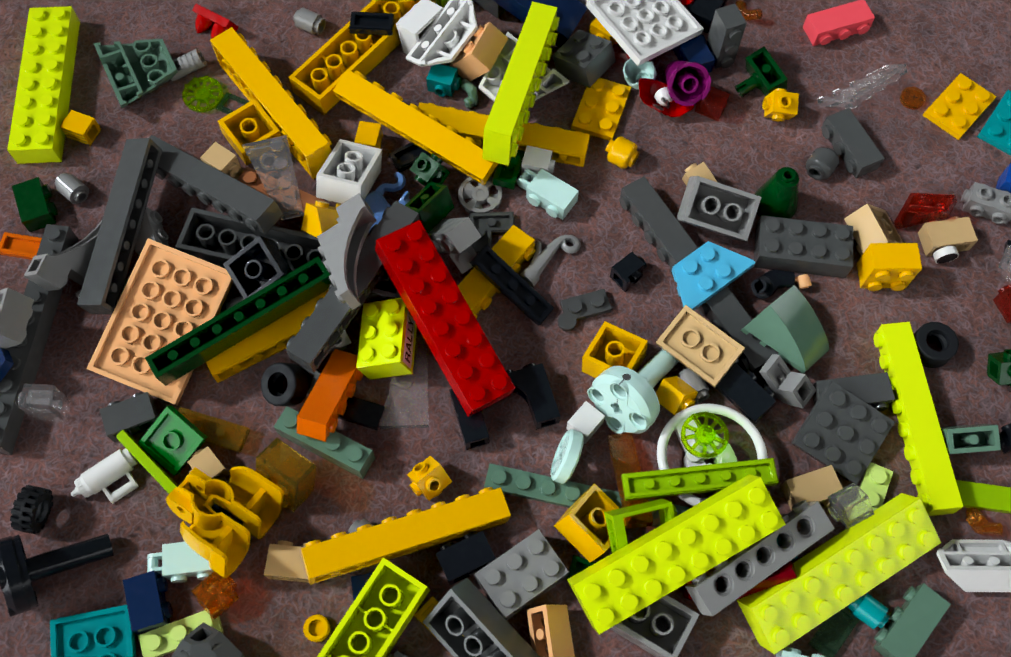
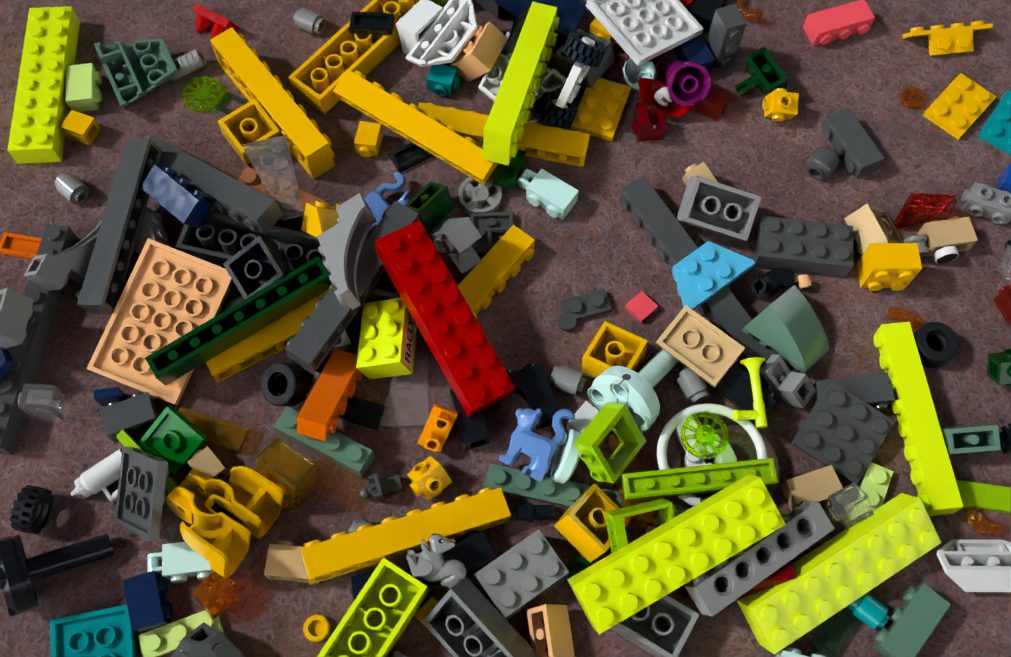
dark green brick [12,177,58,232] -> none
tan brick [200,142,243,180] -> none
white brick [316,139,382,204] -> none
dark green brick [409,151,450,186] -> none
sand green arm [460,79,479,109] -> none
black tile [470,244,554,326] -> none
light grey plant [520,235,581,287] -> none
white brick [521,145,556,174] -> none
yellow head [605,136,640,169] -> none
black brick [610,251,647,292] -> none
yellow brick [656,376,698,415] -> none
dark green cone [755,167,799,219] -> none
clear wing [817,64,907,109] -> none
none -> yellowish green brick [65,63,102,112]
none -> dark blue tile [94,387,126,406]
none -> dark grey plate [114,447,169,540]
none -> dark blue brick [140,164,213,229]
none -> dark grey piece [358,473,403,502]
none -> light grey animal [406,533,467,589]
none -> light orange hips [417,403,458,452]
none -> medium blue animal [498,408,575,483]
none -> black tile [505,7,529,53]
none -> black pin [516,502,555,523]
none -> black plate [536,31,607,128]
none -> light grey brick [549,365,587,396]
none -> lime window [573,402,646,483]
none -> coral tile [625,291,658,323]
none -> dark red brick [632,102,666,141]
none -> neon yellow piece [732,357,768,428]
none -> clear orange arm [887,307,922,331]
none -> yellow bracket [903,21,993,56]
none -> light grey wheel [903,234,931,257]

